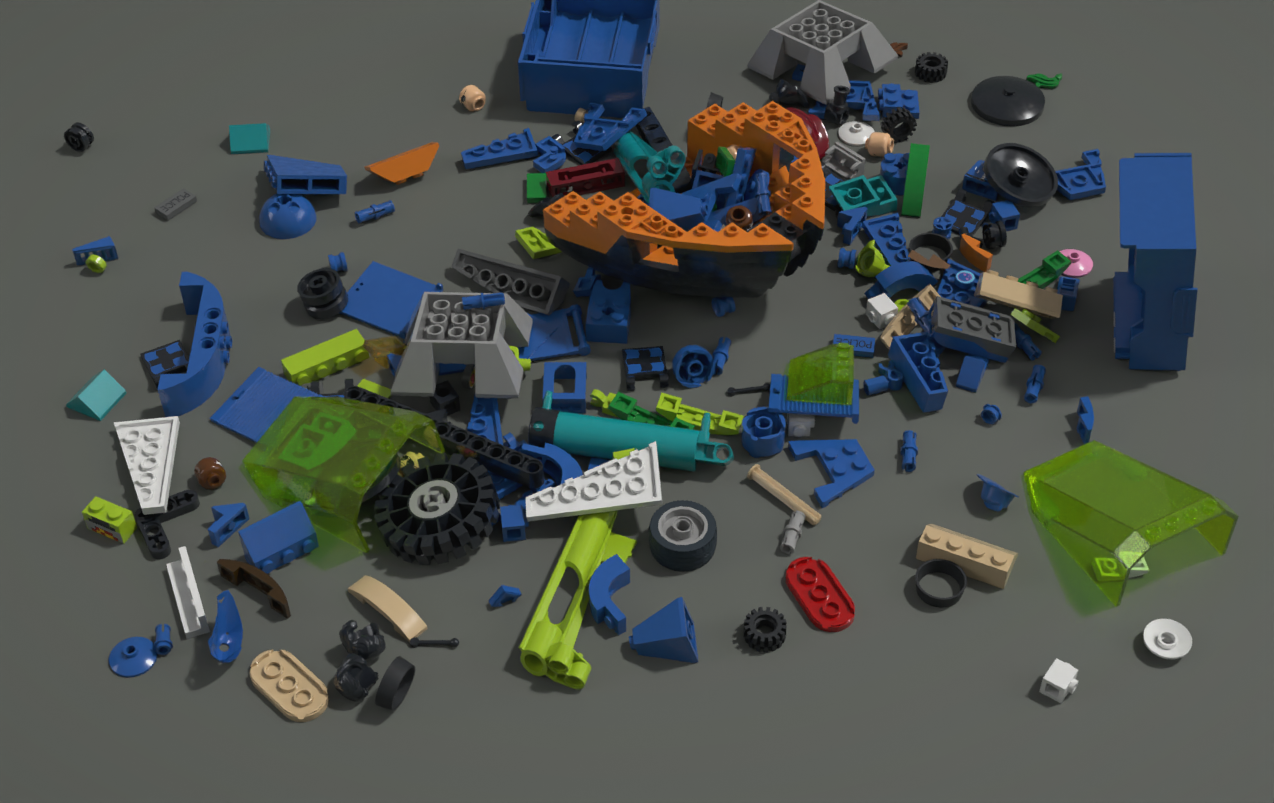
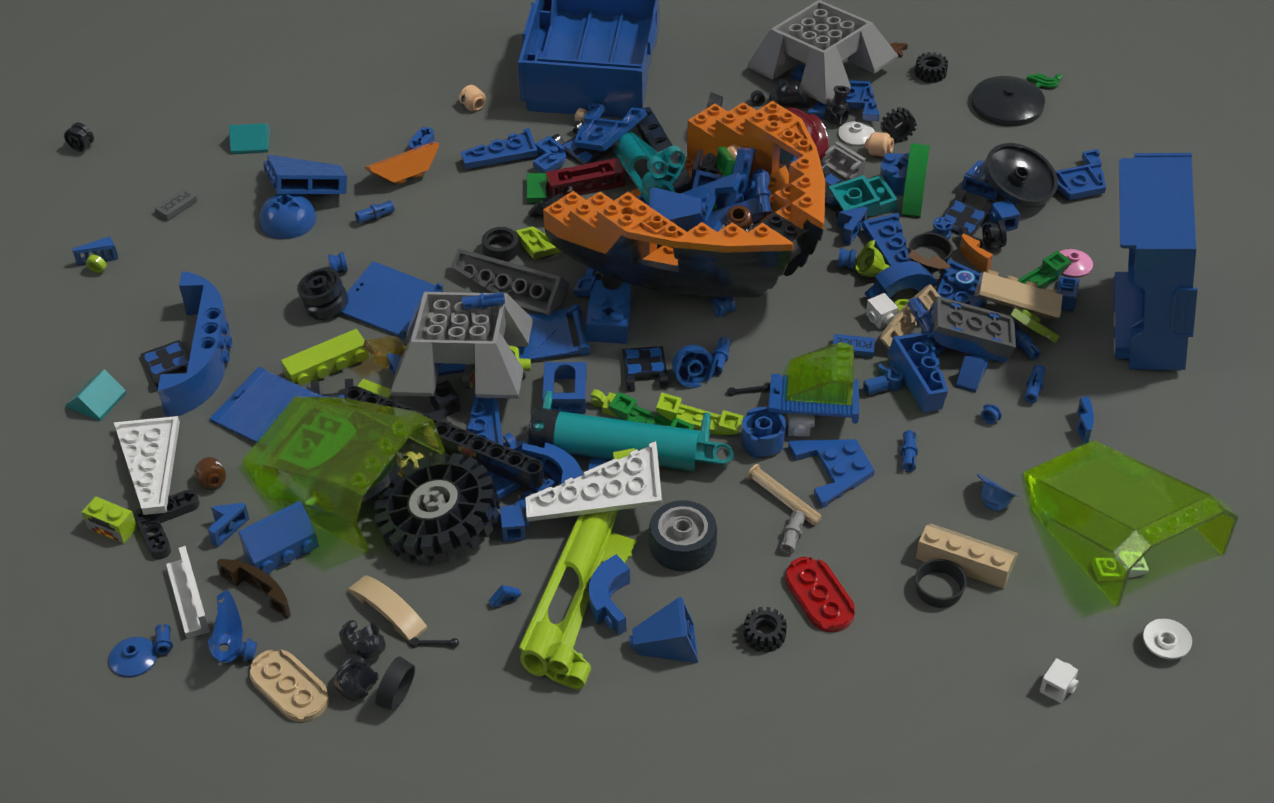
blue plate [878,83,920,119] -> none
none -> blue plate [239,638,257,662]
none -> blue beam [409,127,435,150]
none -> black tyre [482,227,519,261]
none -> black hinge [750,90,766,106]

